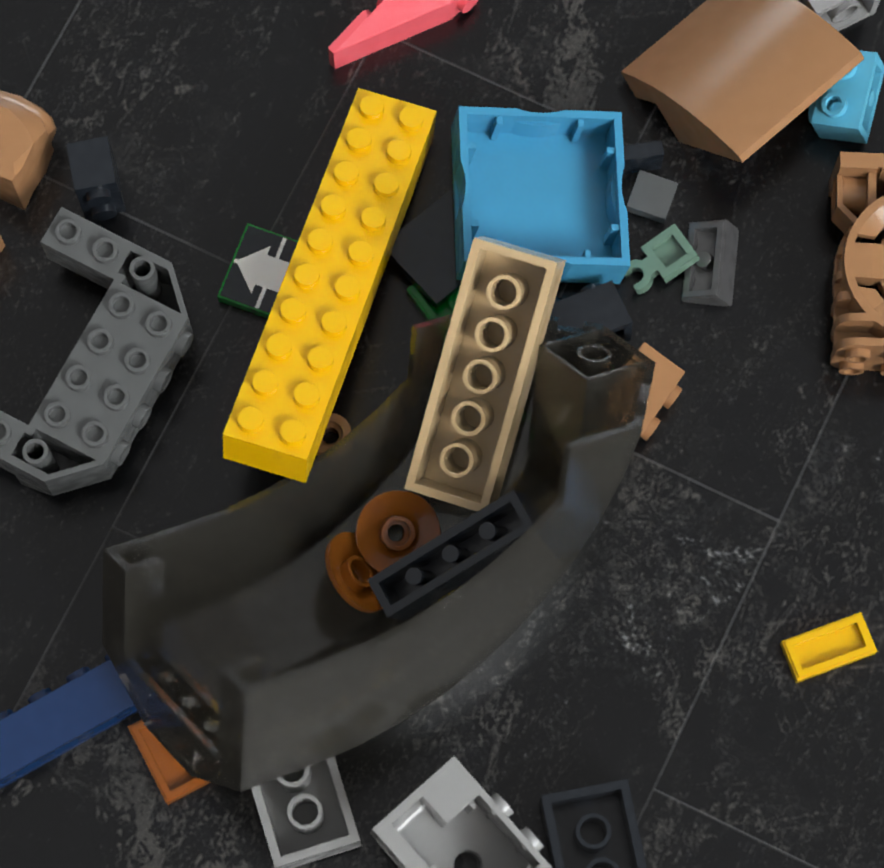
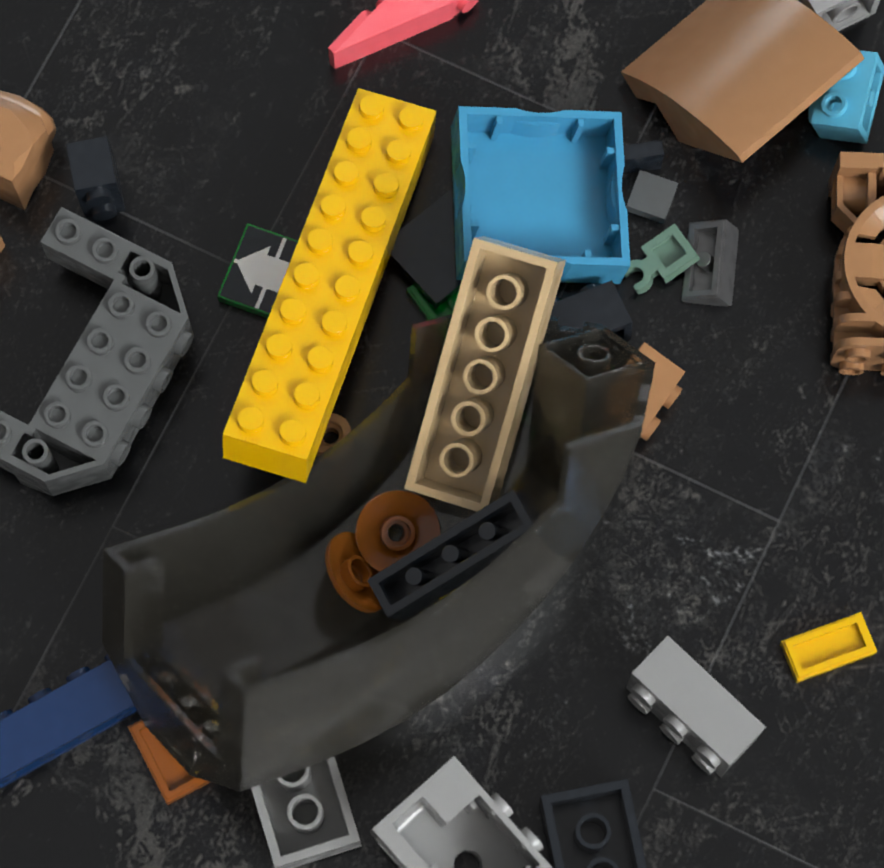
none -> light grey brick [626,636,766,777]

